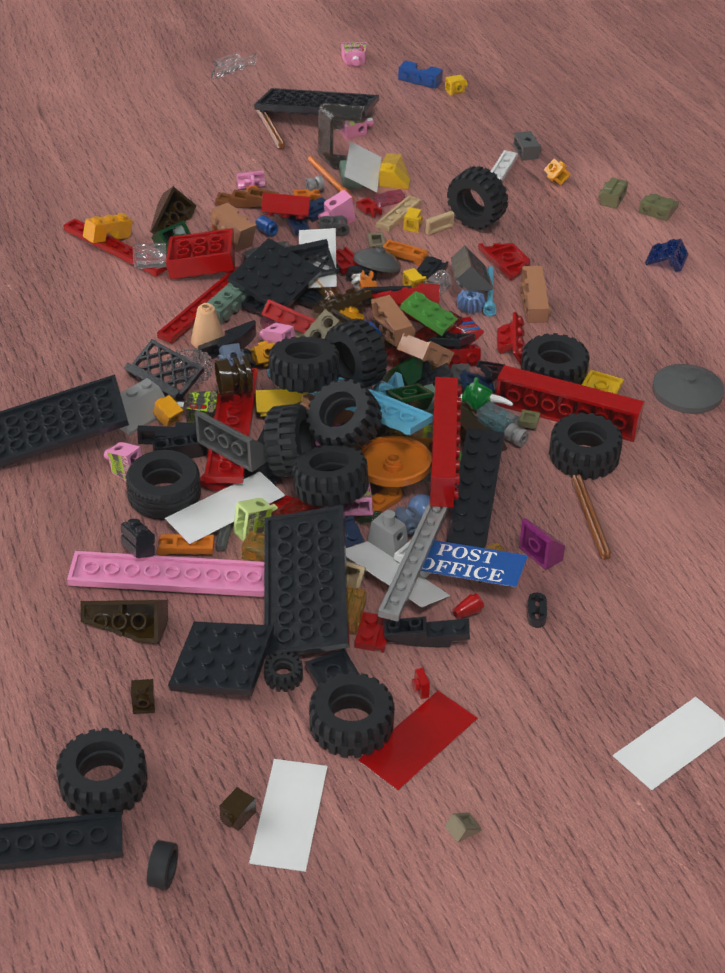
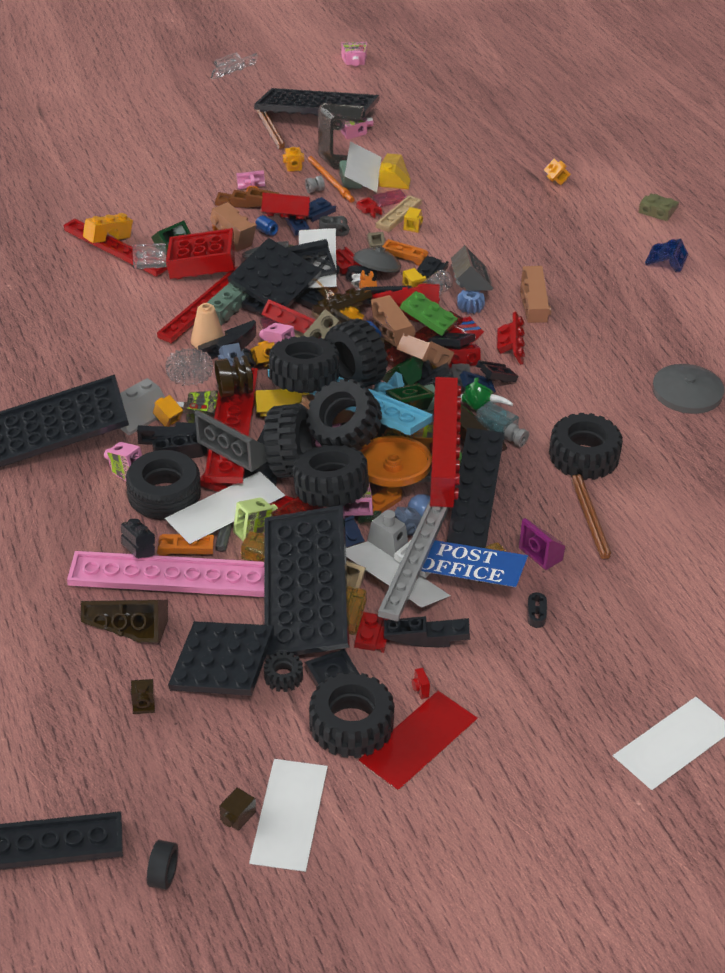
black tyre [56,728,148,815] -> none
black fence [124,339,205,402] -> none
dark brown wedge [150,186,197,234] -> none
orange plate [293,189,321,200] -> none
bright pink torso [318,190,356,224] -> none
blue arch [398,60,443,89] -> none
tan tile [425,211,454,235] -> none
yellow brick [445,74,467,96] -> none
dark tan slope [445,812,482,842] -> none
black tyre [447,166,508,230] -> none
red cone [452,593,484,619] -> none
red wing [478,243,530,281] -> none
medium azure piece [483,266,496,316] -> none
white tile [491,150,518,181] -> none
red brick [495,365,645,442] -> none
dark grey brick [513,131,541,161] -> none
olive plate [518,410,540,429] -> none
black tyre [521,333,590,385] -> none
yellow plate [582,370,624,394] -> none
olive brick [598,177,628,209] -> none
none -> light orange brick [282,147,304,172]

